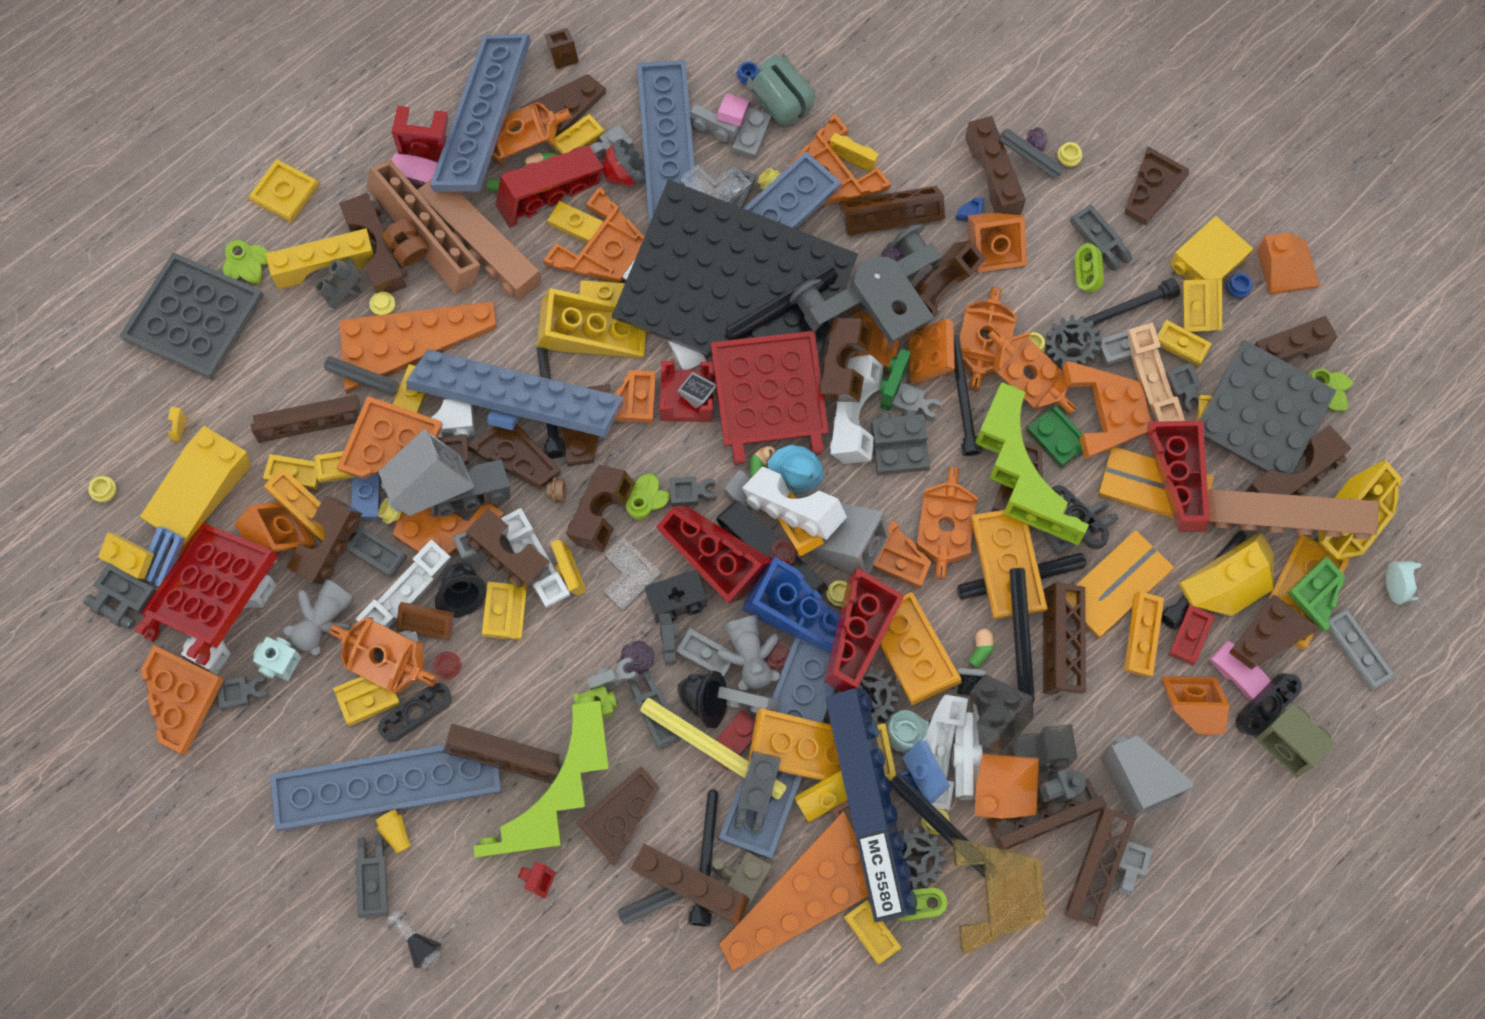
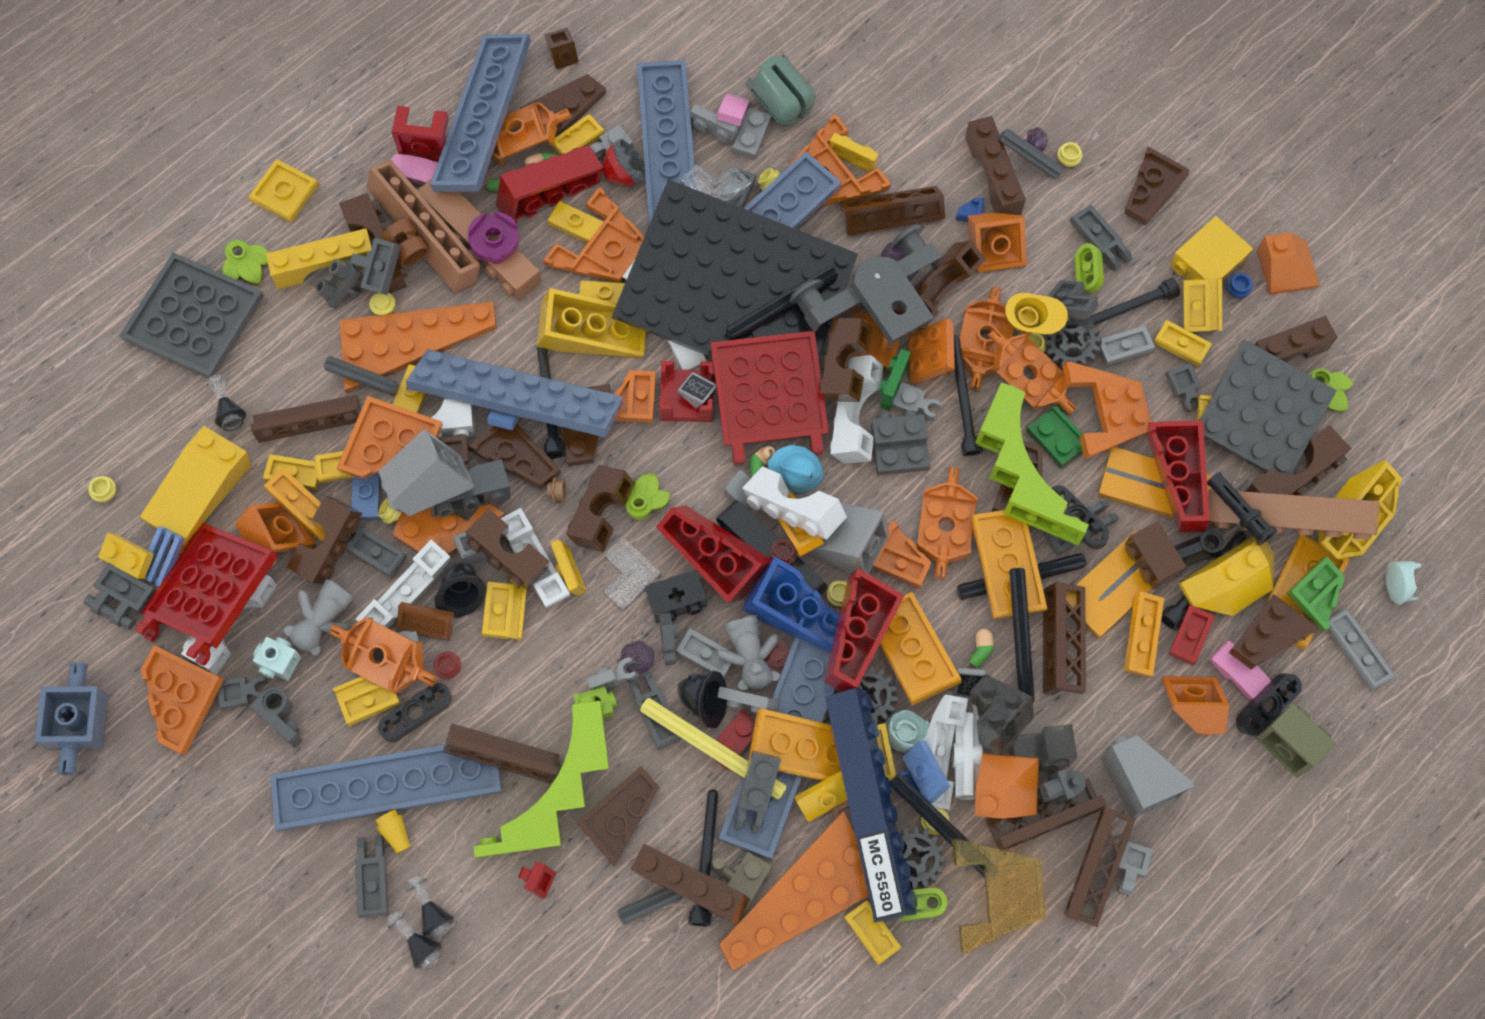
yellow tile [168,407,188,442] -> none
dark grey plate [670,477,716,507] -> none
blue plate [736,61,760,85] -> none
light nougat slope [1127,322,1185,422] -> none
none -> sand blue brick [34,662,108,776]
none -> piece [207,375,246,431]
none -> dark grey plate [250,688,302,748]
none -> dark grey hinge [350,238,401,295]
none -> piece [406,875,454,940]
none -> magenta plate [468,212,520,264]
none -> yellow piece [1005,293,1068,334]
none -> dark grey plate [1048,280,1098,320]
none -> reddish brown brick [1125,521,1187,589]
none -> black piece [1174,530,1225,567]
none -> black pin [1207,472,1277,546]

